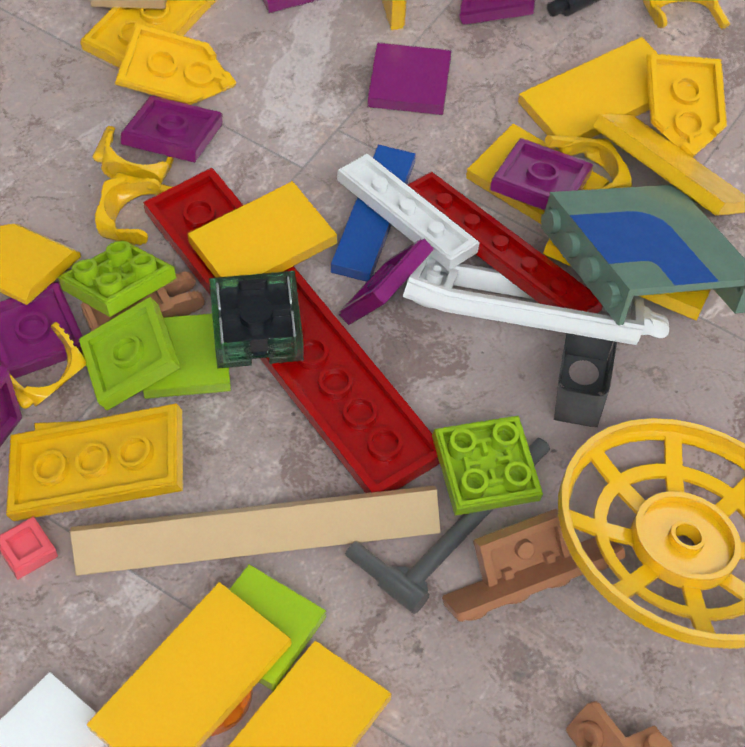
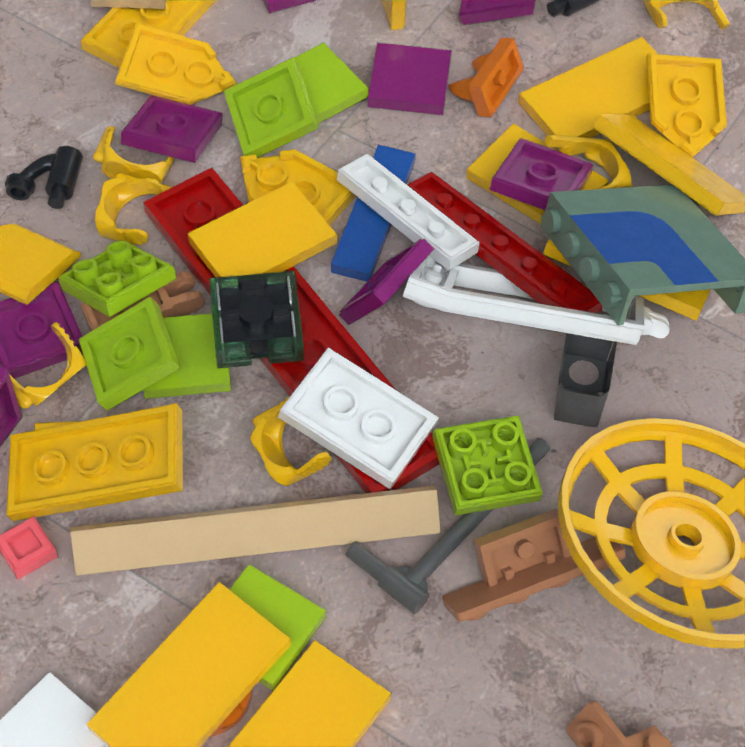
none -> black plant [5,146,83,209]
none -> lime plate [224,58,319,158]
none -> yellow tile [240,149,356,226]
none -> yellow helmet [250,397,332,486]
none -> white tile [278,348,439,489]
none -> lime tile [293,42,368,124]
none -> orange tile [449,38,524,117]

